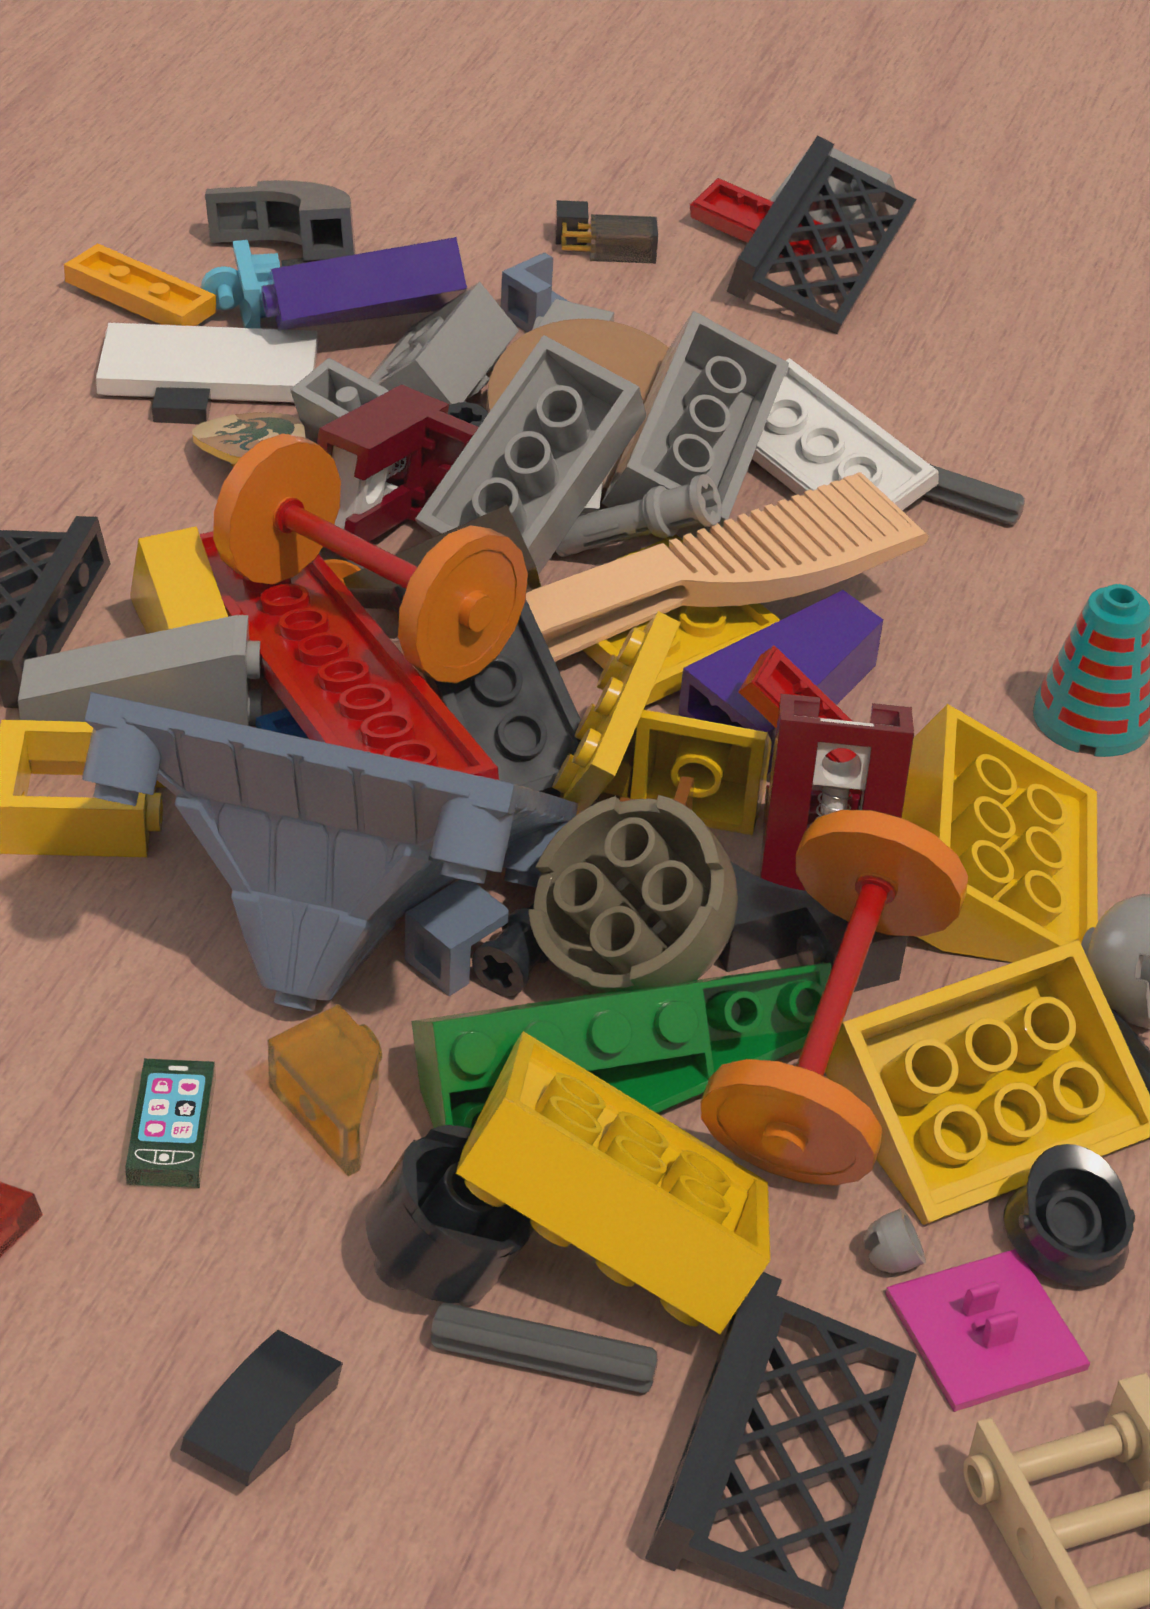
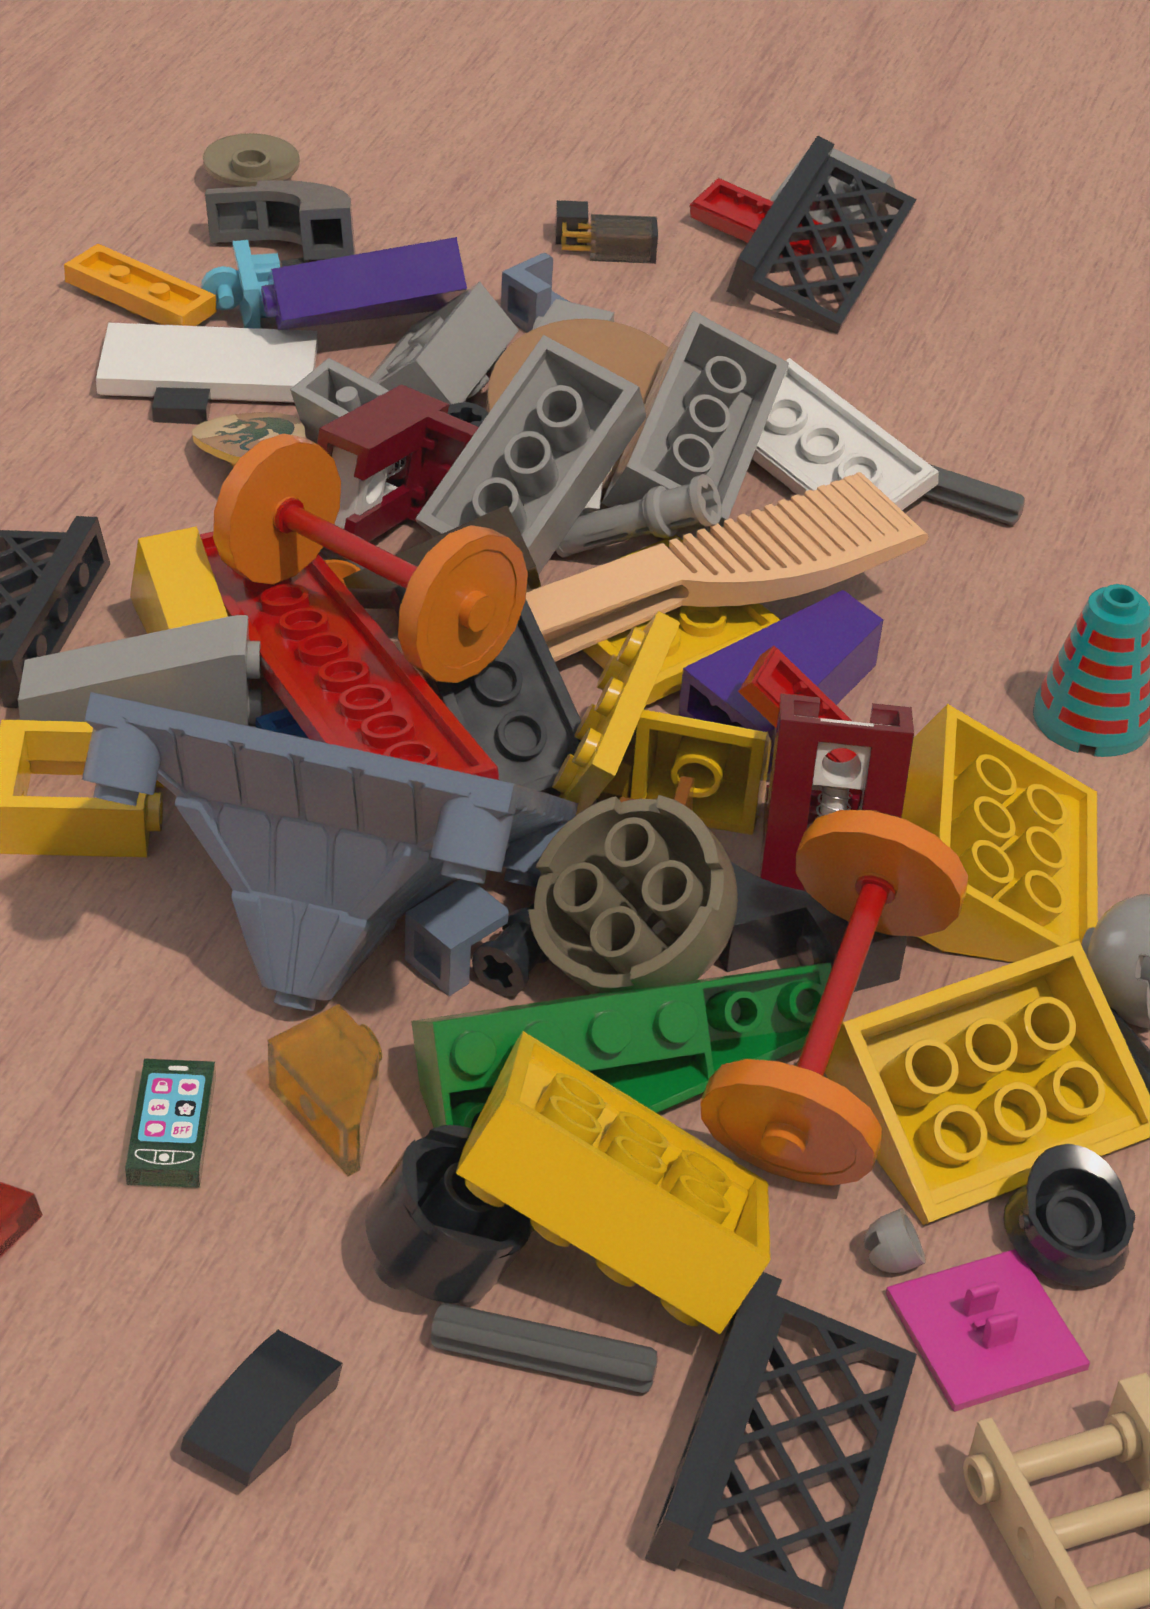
none -> dark tan dish [203,133,300,187]

